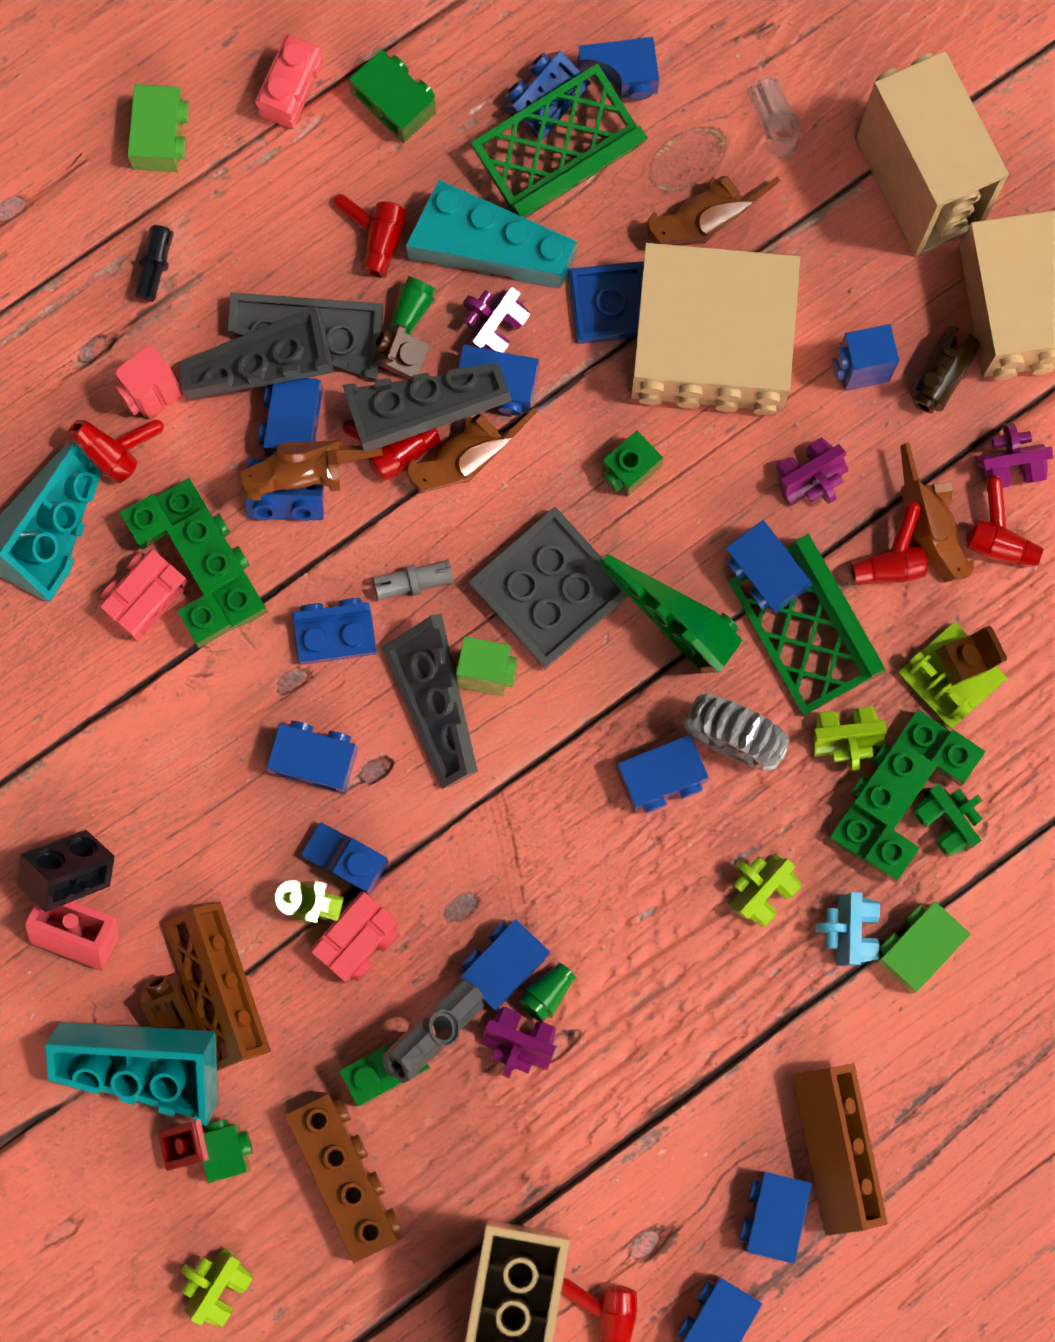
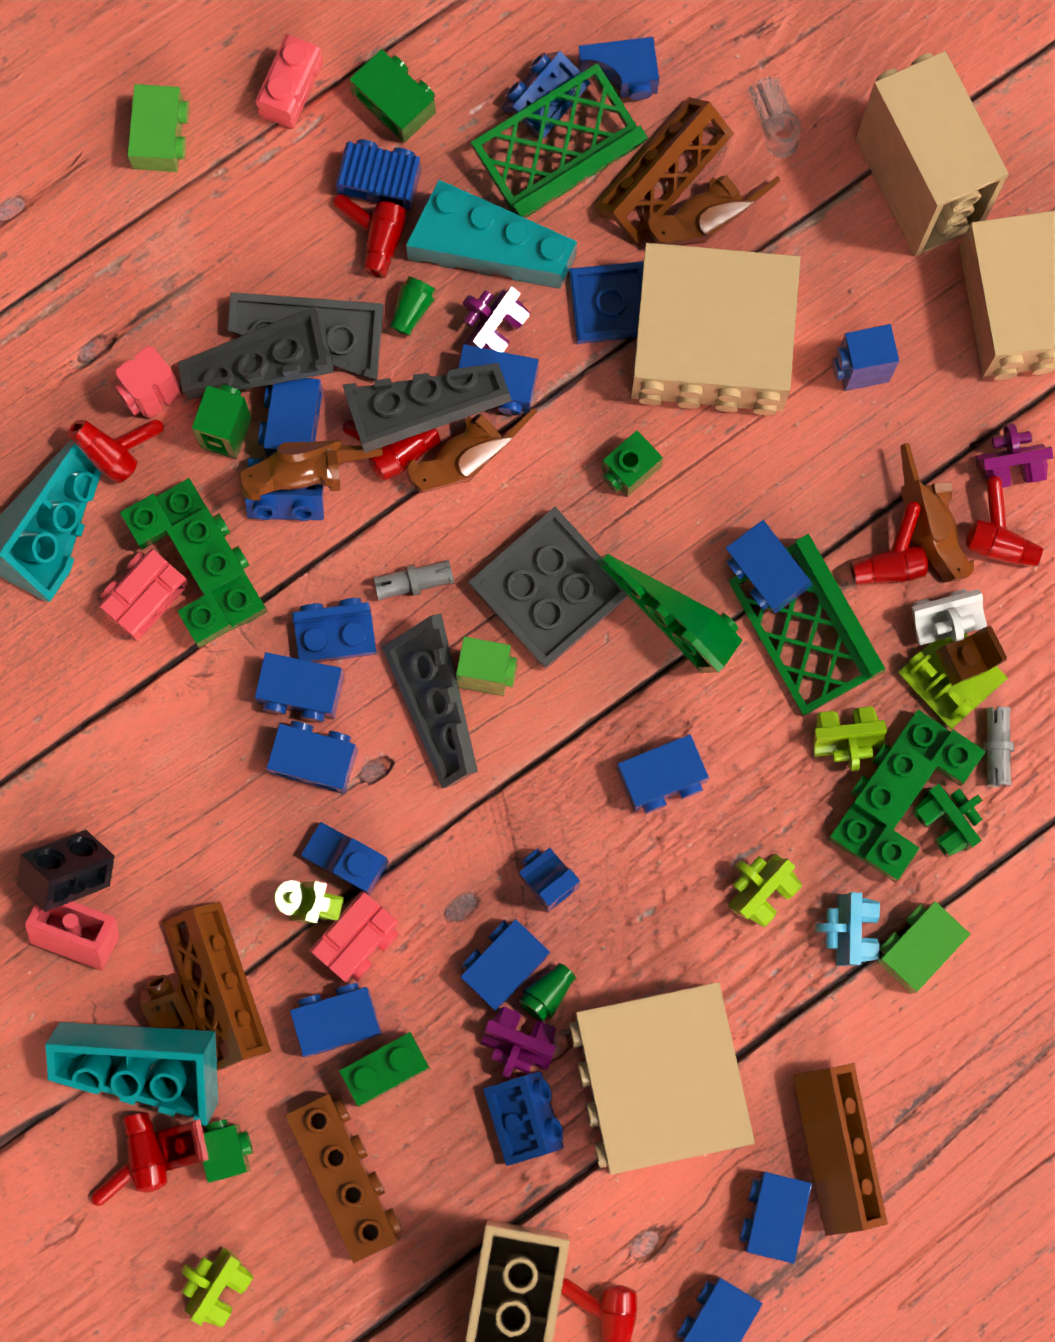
black axle [135,225,174,302] -> none
bracket [372,324,430,380] -> none
dark grey piece [382,979,484,1083] -> none
light grey gear [683,694,790,771] -> none
magenta hips [776,437,848,506] -> none
dark brown piece [910,326,981,414] -> none
none -> red piece [91,1113,168,1206]
none -> green brick [191,384,252,460]
none -> blue brick [255,652,344,723]
none -> blue brick [290,982,382,1058]
none -> blue brick [336,139,421,211]
none -> blue bracket [483,1071,564,1166]
none -> blue arch [519,848,580,912]
none -> tan brick [569,982,755,1175]
none -> dark orange fence [593,97,734,243]
none -> white hips [911,589,987,645]
none -> light grey pin [983,707,1015,787]

